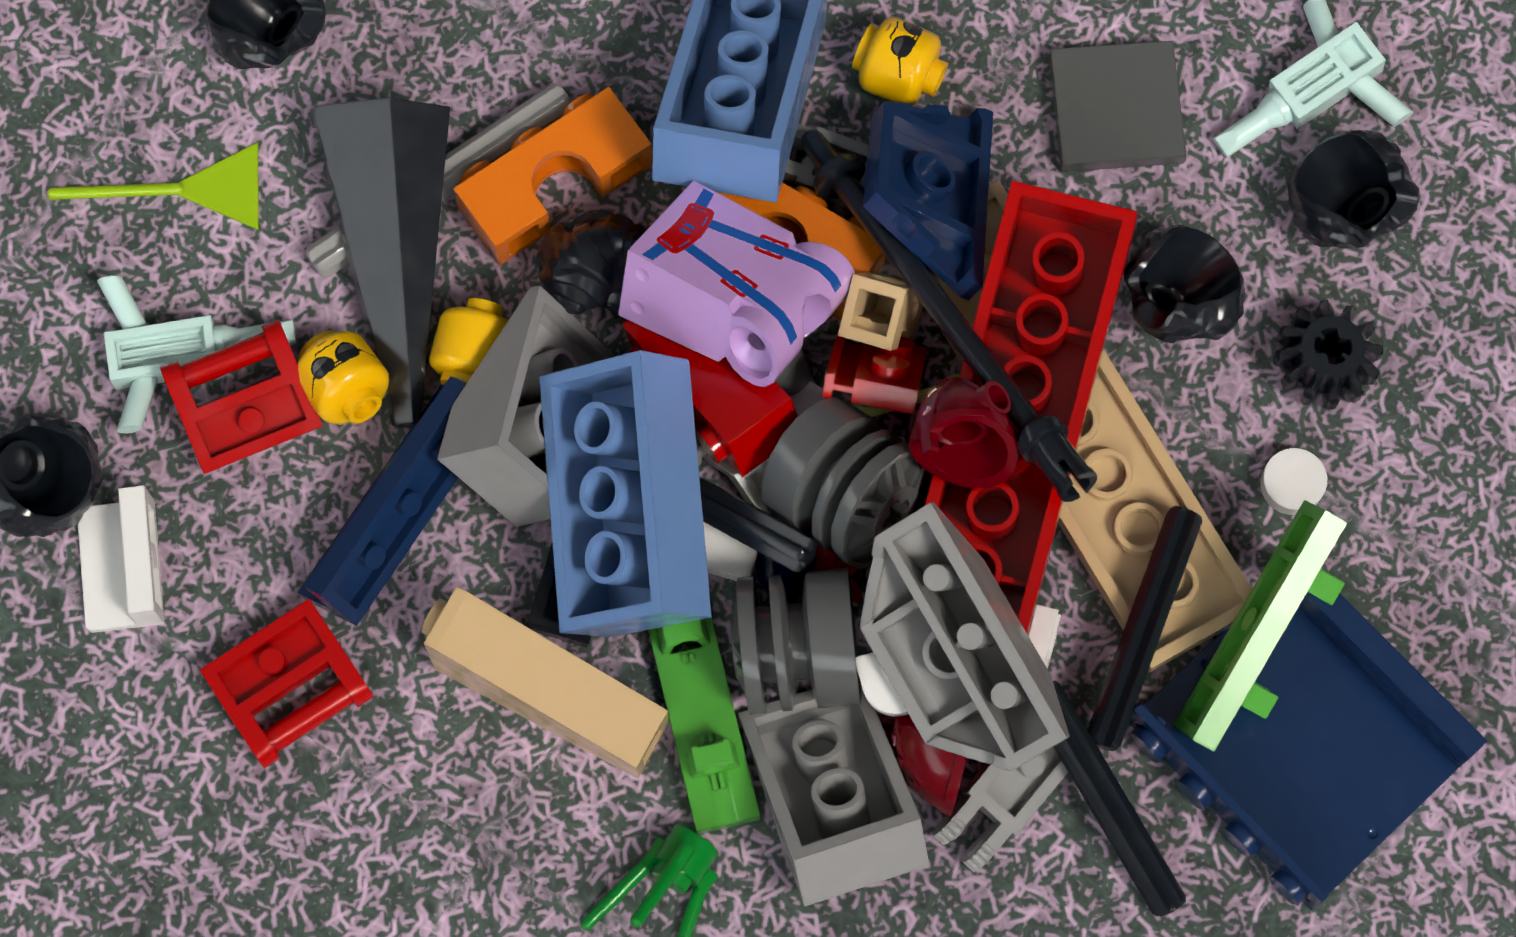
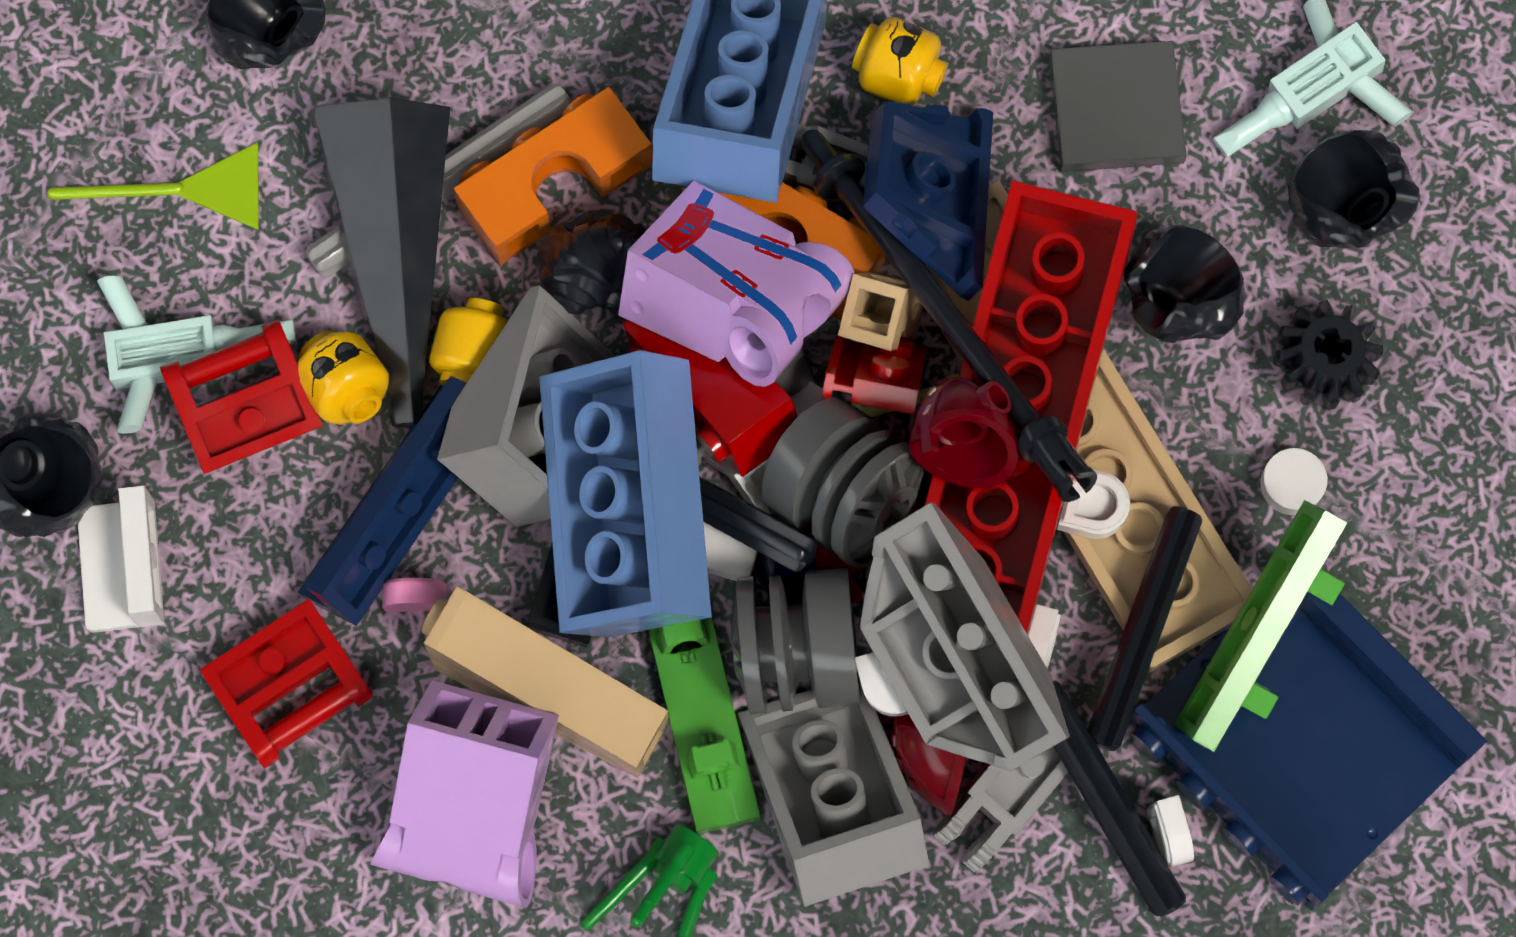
none -> lavender piece [370,680,559,908]
none -> bright pink tile [382,578,450,612]
none -> white tile [1057,469,1130,539]
none -> white tile [1146,795,1194,867]

